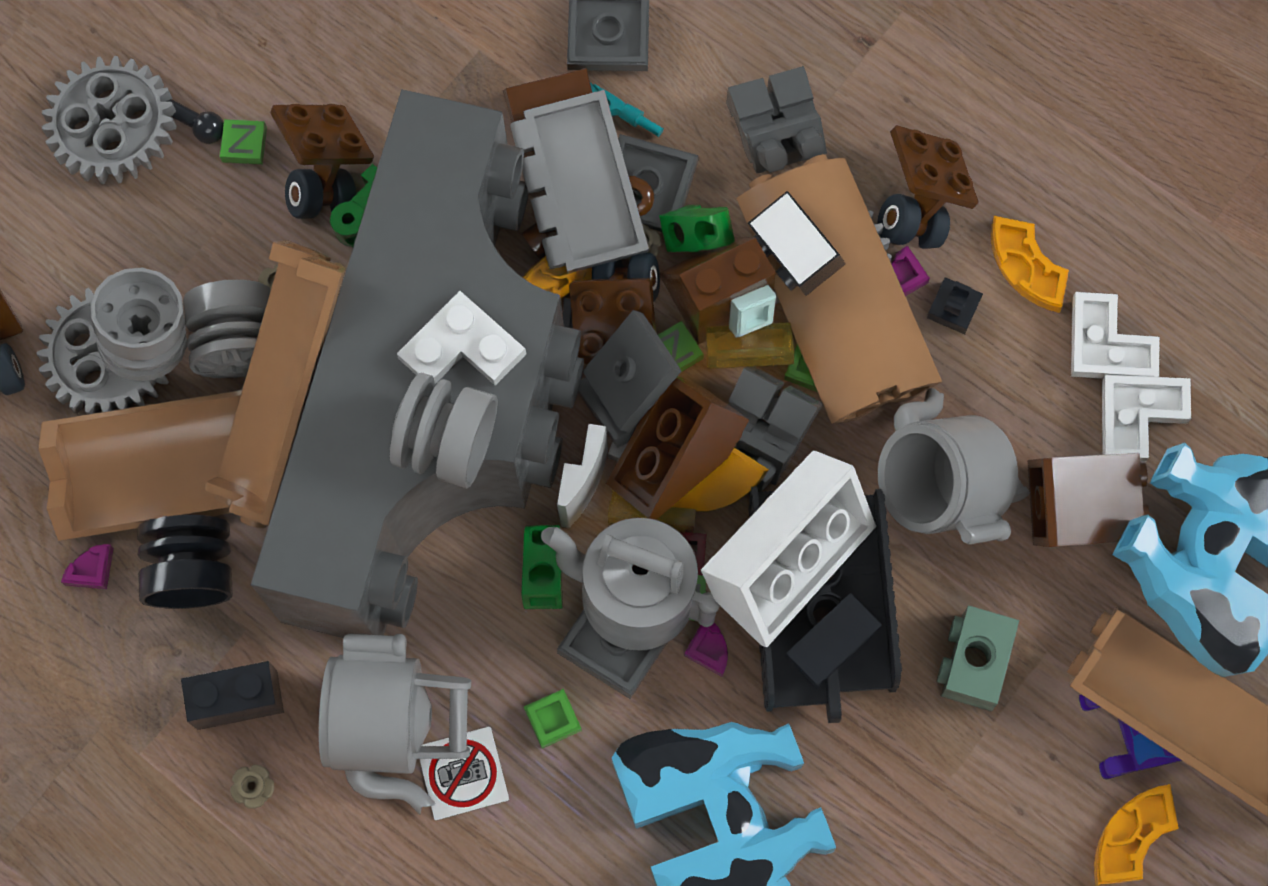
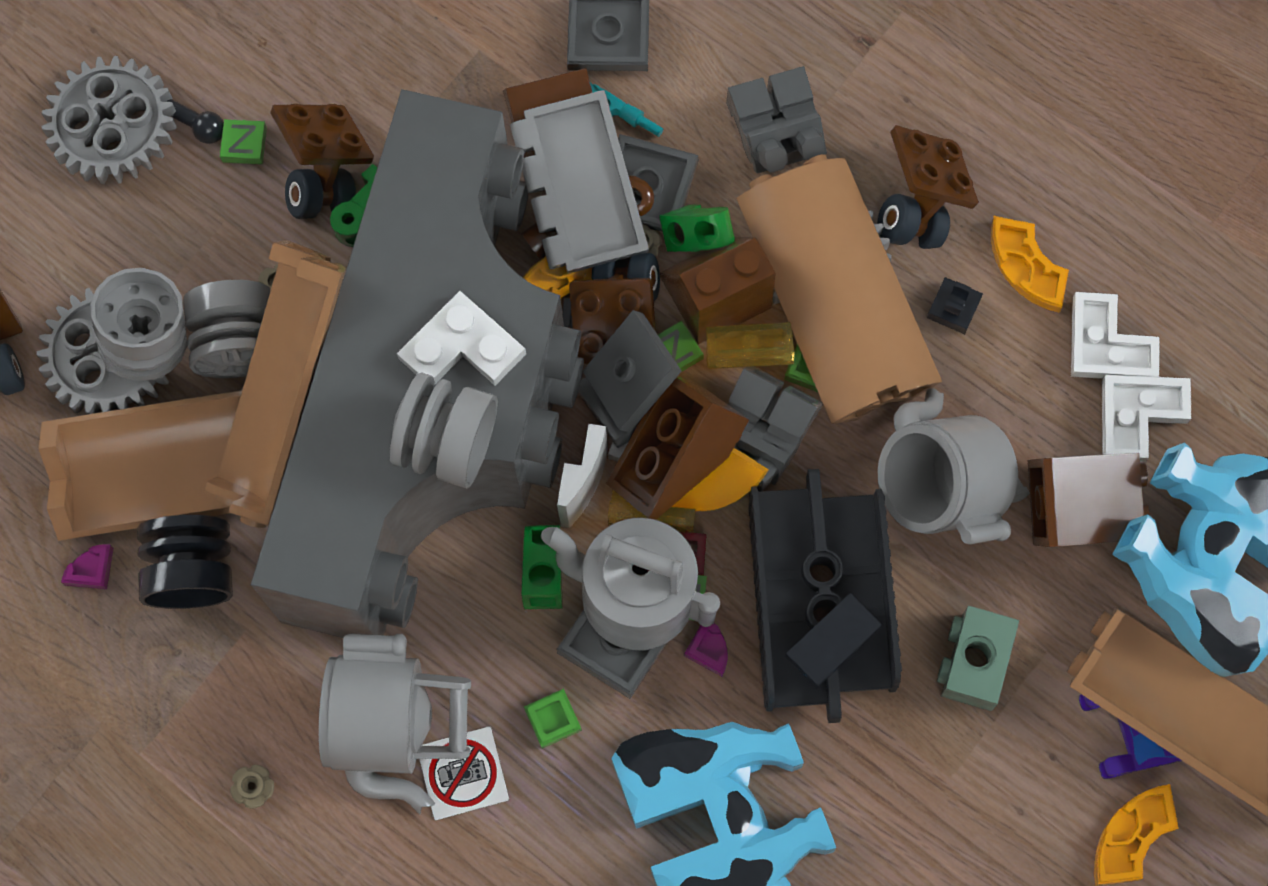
black brick [181,661,284,730] -> none
white slope [701,450,876,647] -> none
light aqua tile [729,285,776,338] -> none
white brick [748,191,846,296] -> none
magenta tile [891,245,930,297] -> none

